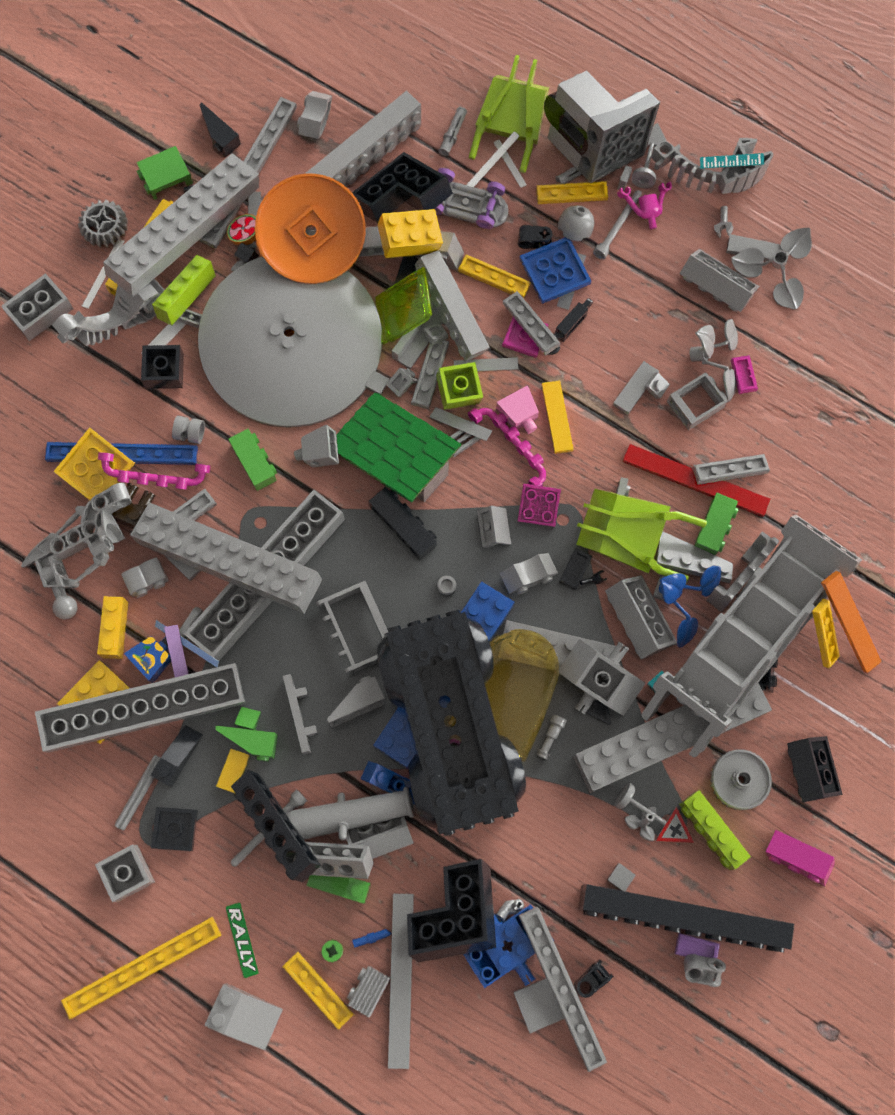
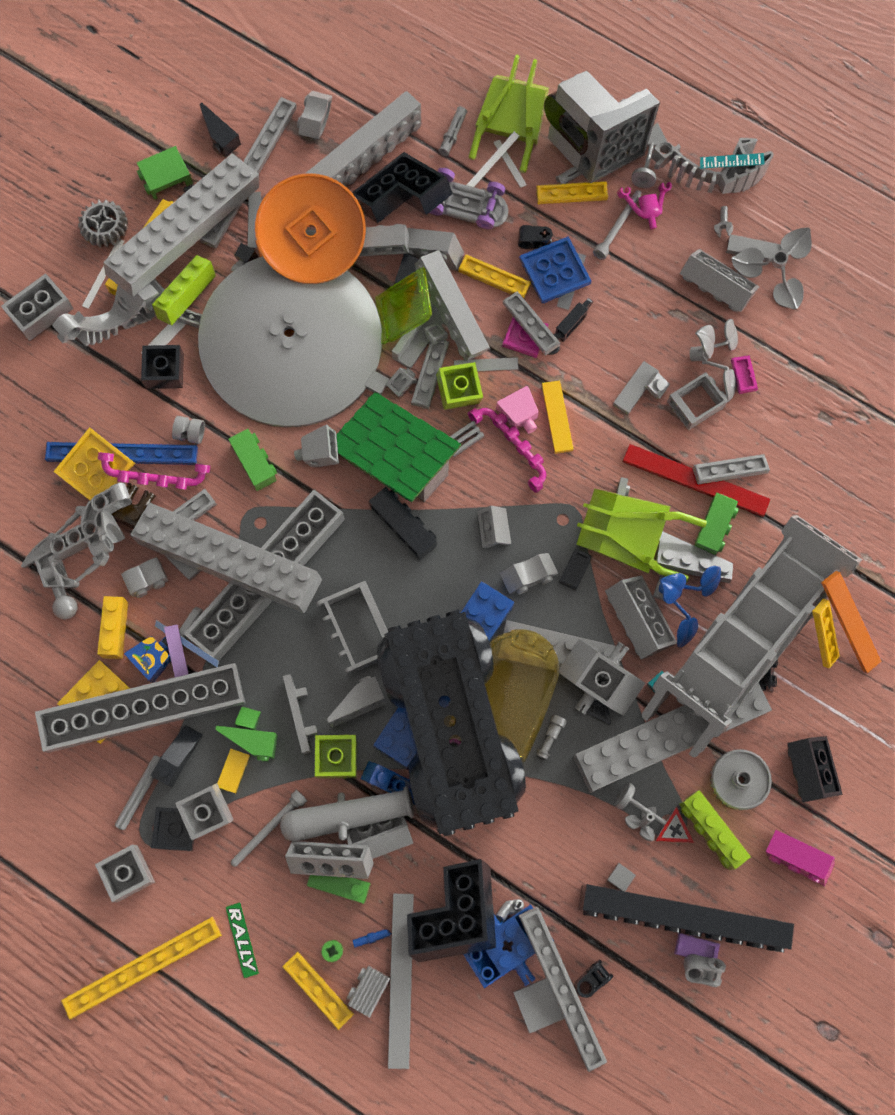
light grey slope [204,983,283,1050] -> none
tile [227,214,256,246] -> none
black brick [231,770,321,882] -> none
yellow brick [377,209,443,258] -> none
light grey sticker [430,407,492,441] -> none
light grey tile [437,576,456,596] -> none
dark pink tile [518,483,561,527] -> none
light grey cylinder [558,205,594,241] -> none
black hand [580,570,607,585] -> none
light grey tile [618,166,632,190] -> none
light grey hinge [706,531,779,612] -> none
none -> light grey slope [175,783,234,840]
none -> lime brick [315,735,357,778]

